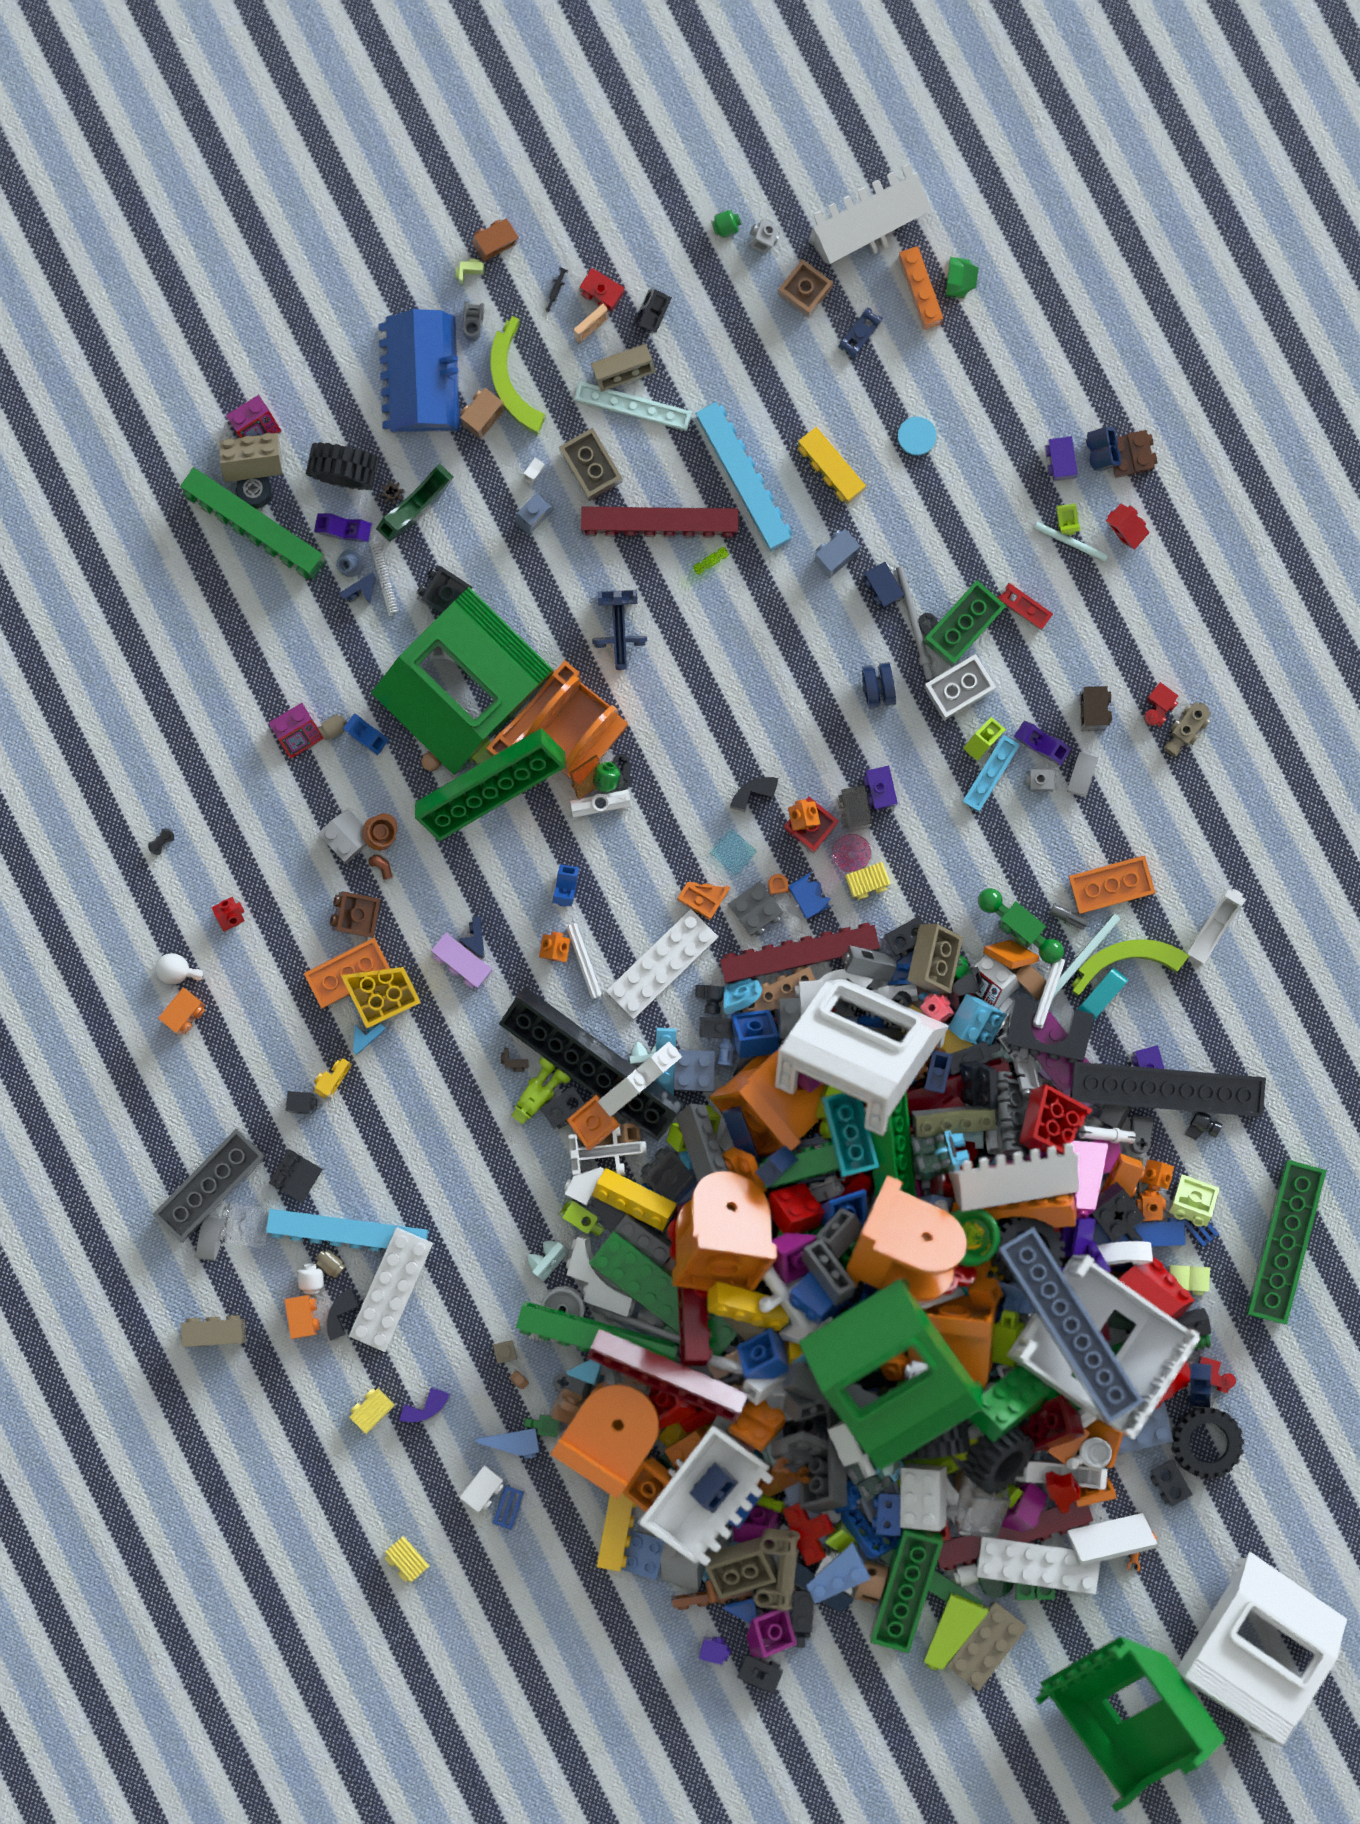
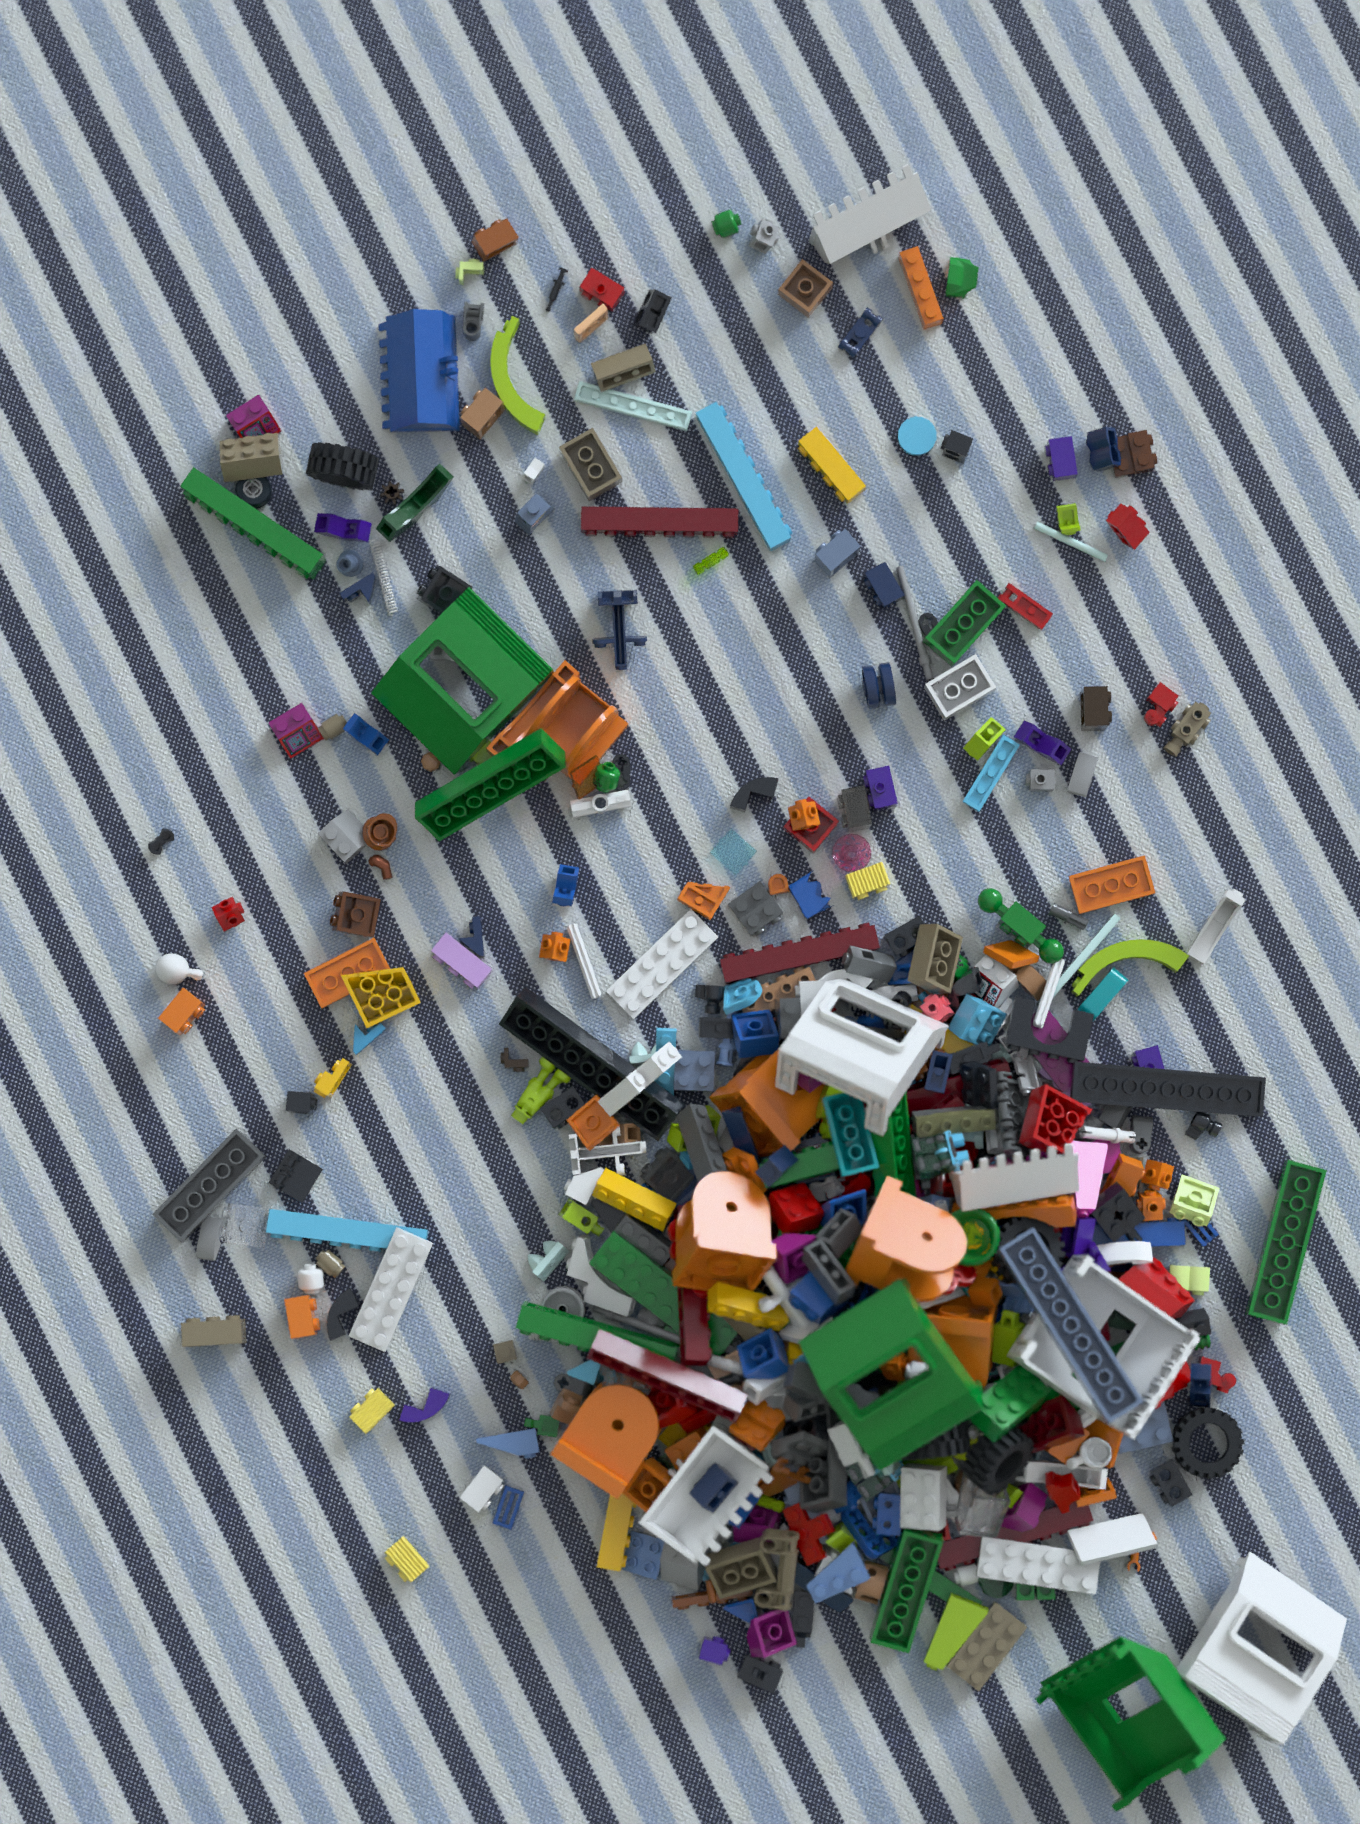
none -> black brick [940,430,973,464]

